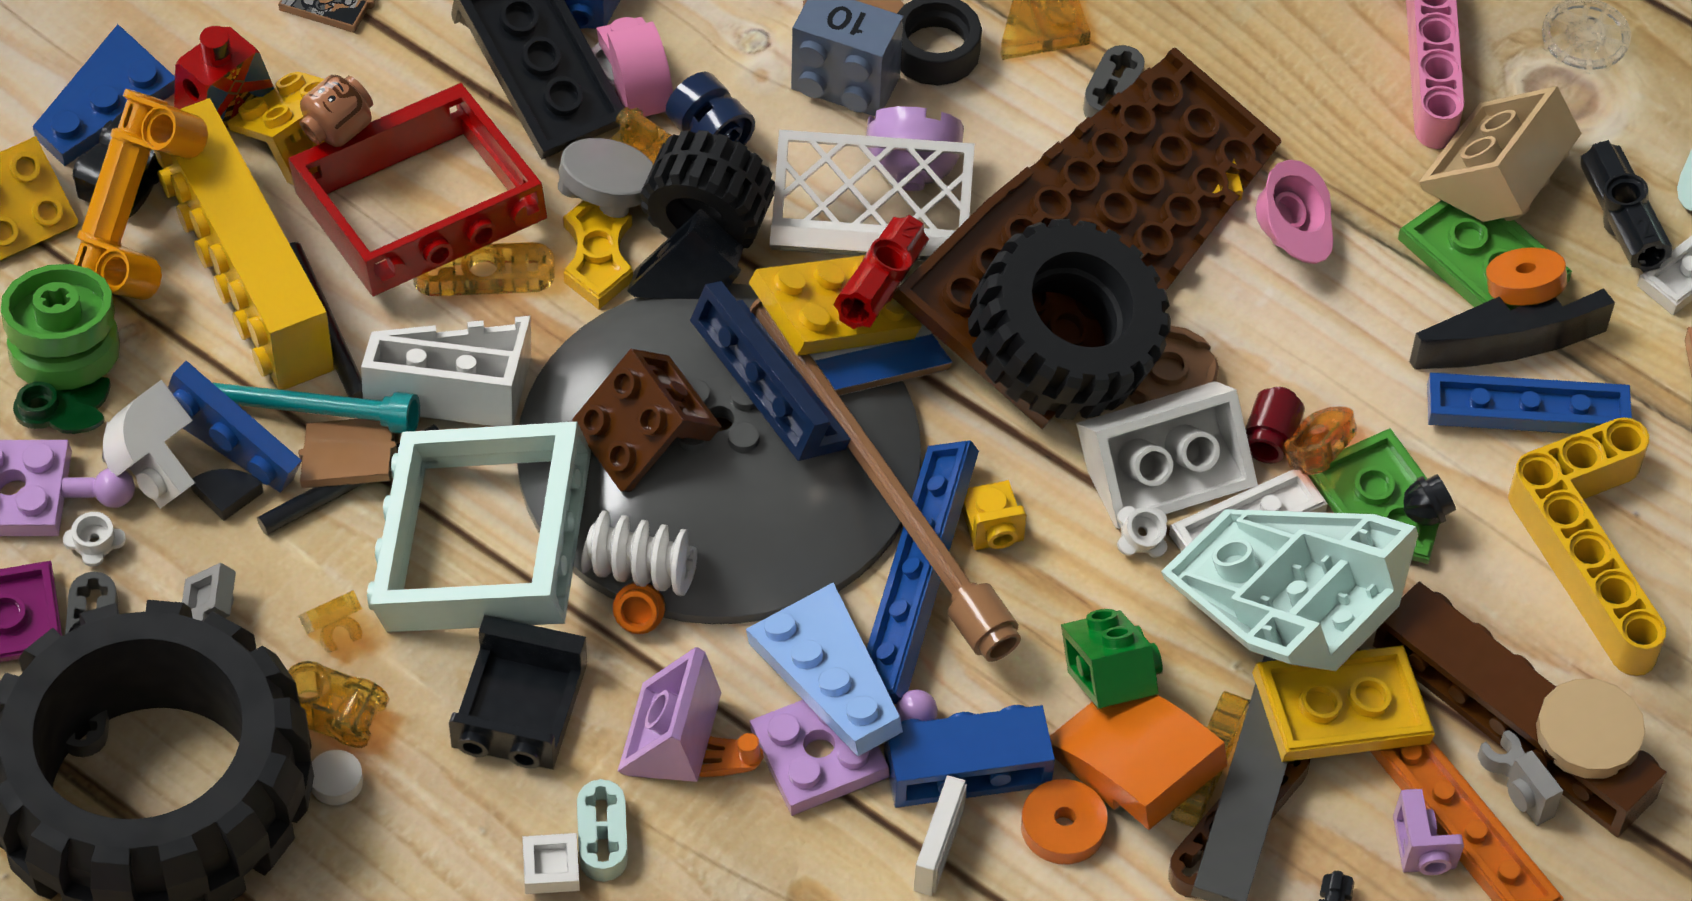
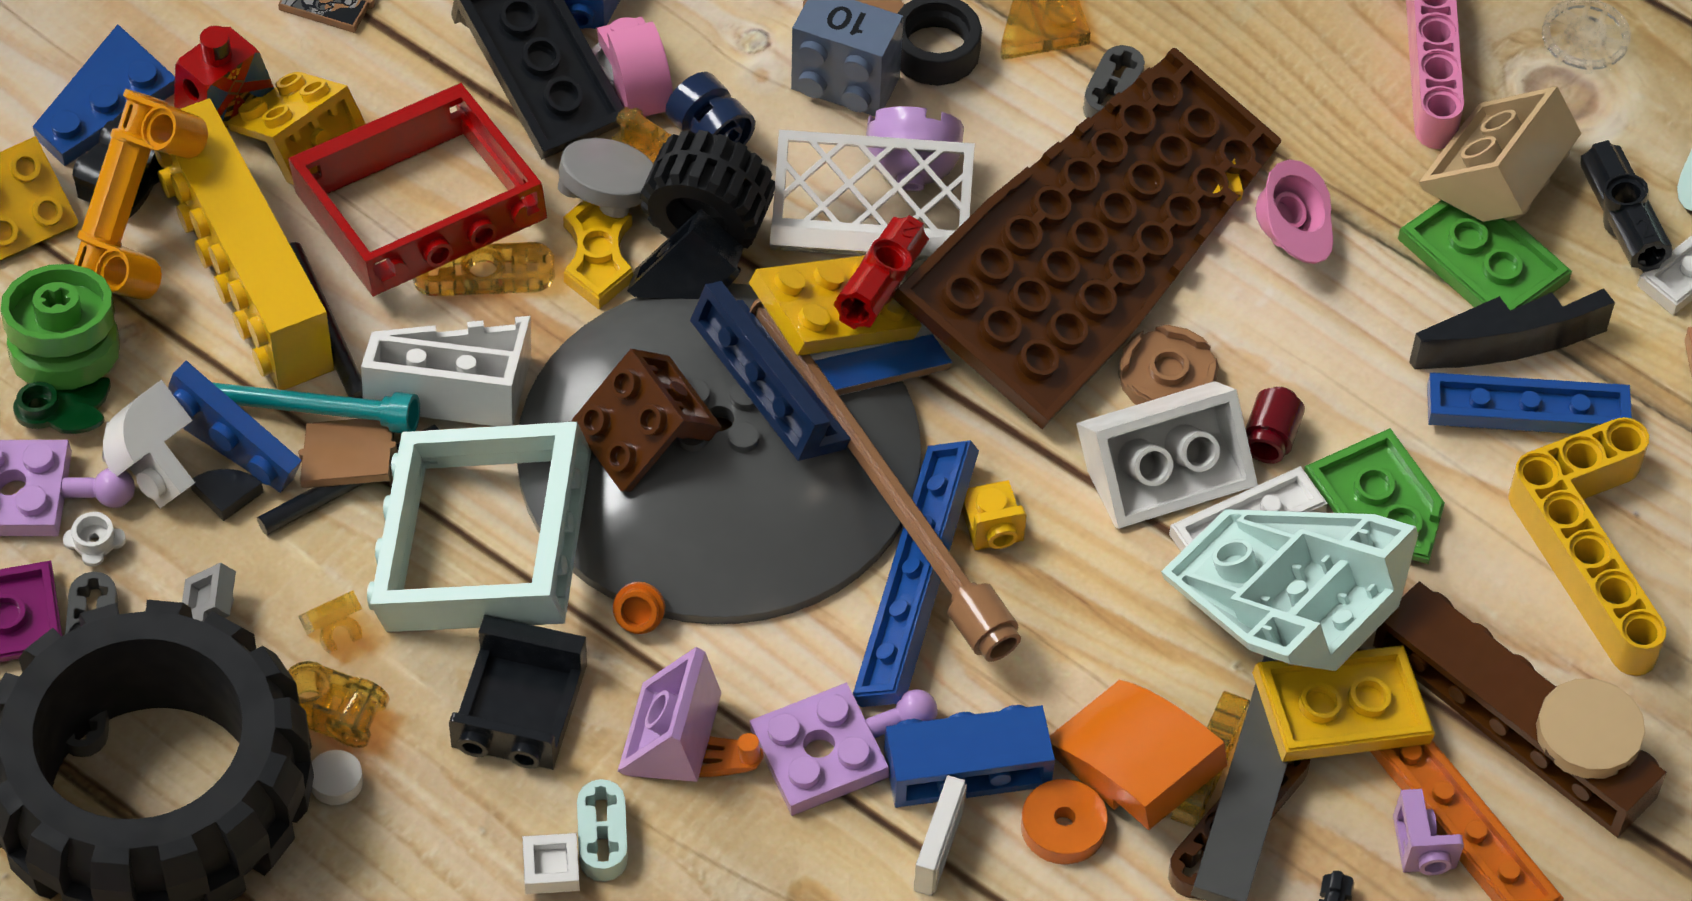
nougat head [299,75,374,147] -> none
white piece [581,510,697,596] -> none
light blue wing [746,582,903,756] -> none
black tyre [968,219,1171,420] -> none
green brick [1061,609,1163,709] -> none
white plate [1117,506,1167,558] -> none
clear orange plate [1284,406,1358,475] -> none
black plate [1403,474,1456,526] -> none
light grey plate [1478,730,1563,826] -> none
orange piece [1486,247,1567,306] -> none

